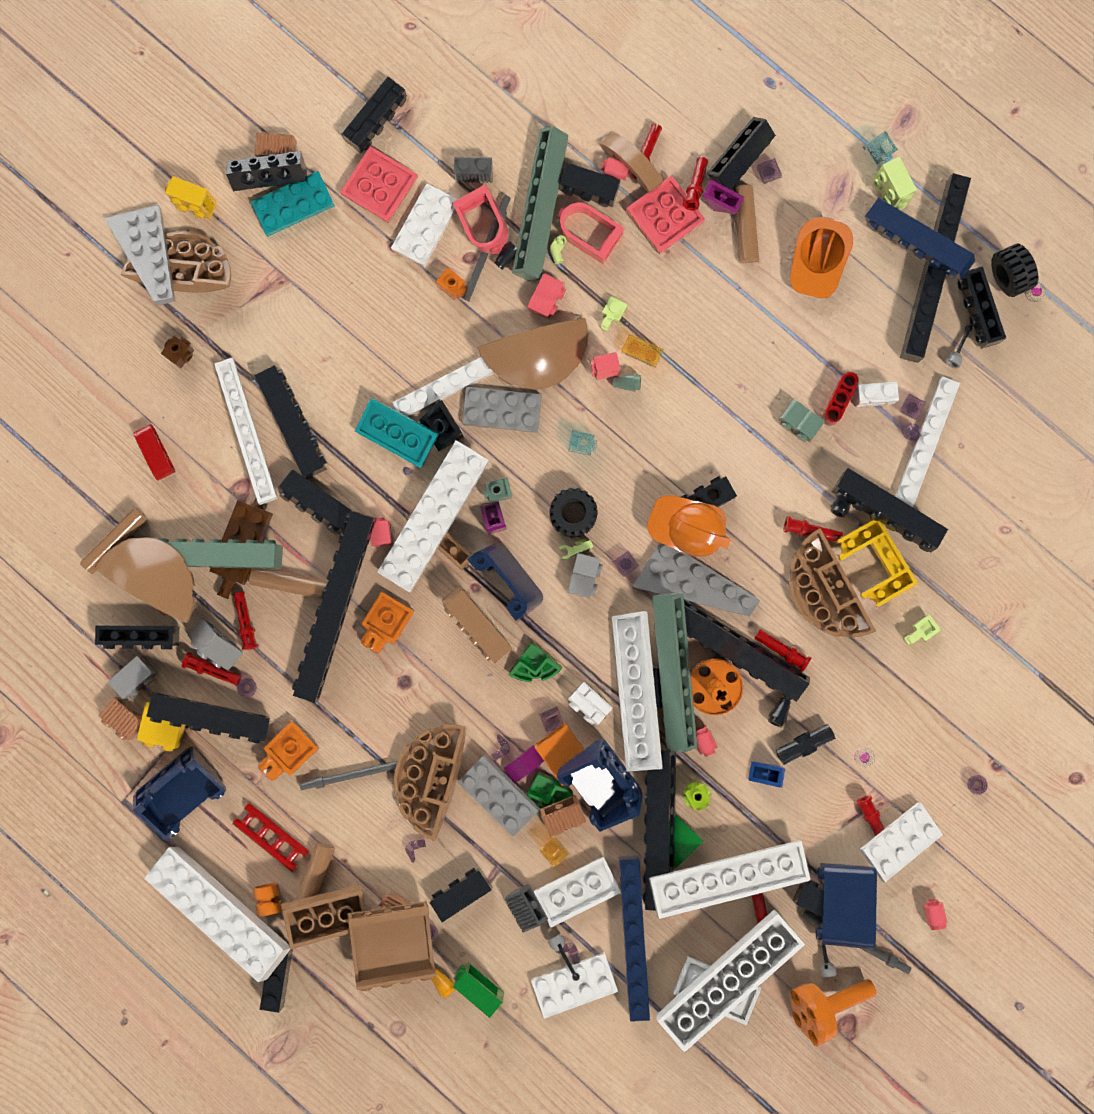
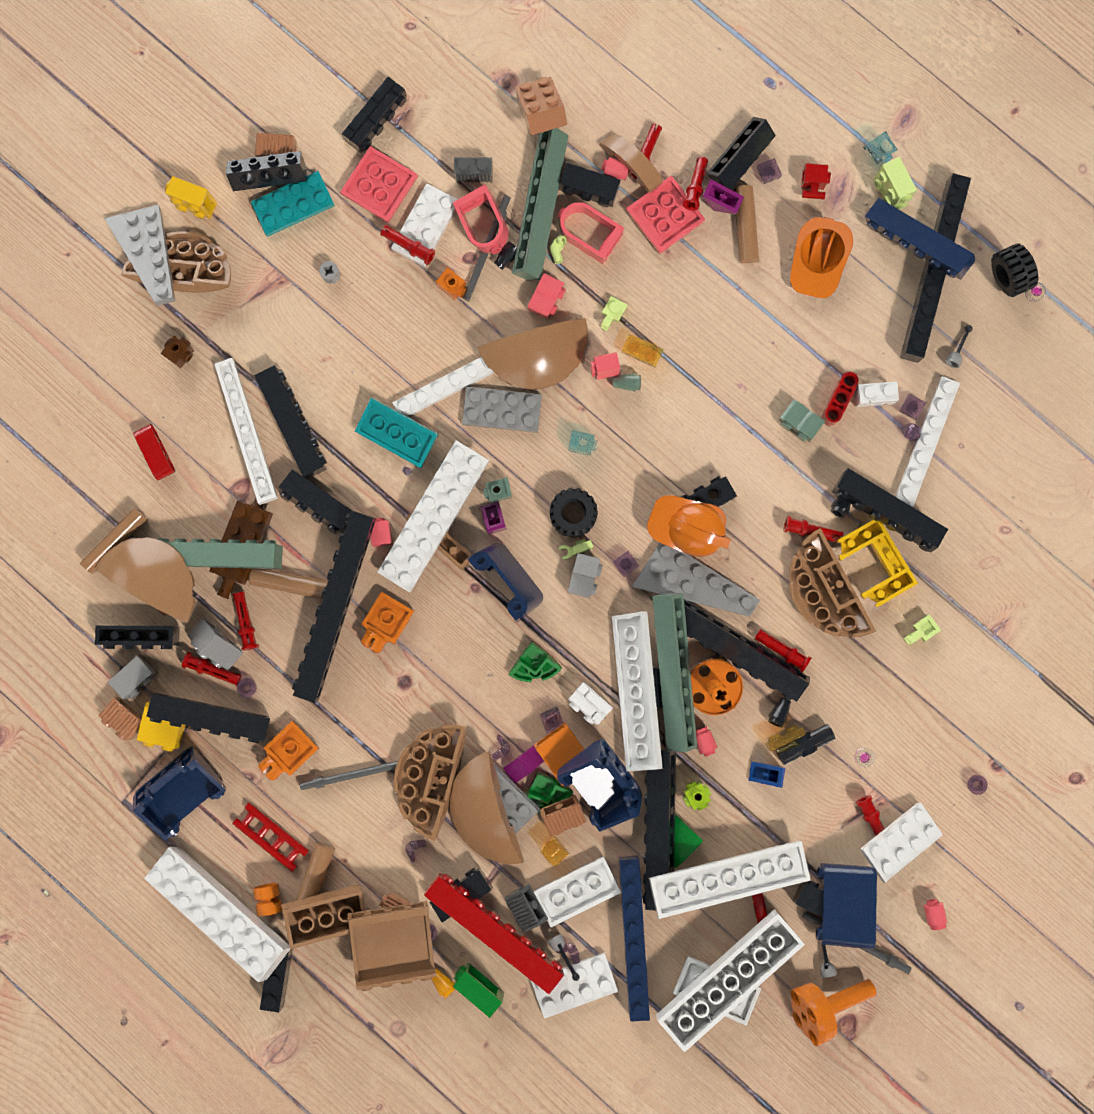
black slope [419,400,464,452] -> none
medium nougat wedge [442,585,513,663] -> none
black brick [957,266,1006,349] -> none
none -> light grey wheel [319,261,340,284]
none -> red pin [380,225,436,265]
none -> red brick [424,873,564,994]
none -> medium nougat brick [450,751,524,864]
none -> nougat brick [515,77,567,135]
none -> clear yellow plate [765,725,806,751]
none -> red brick [801,163,831,200]

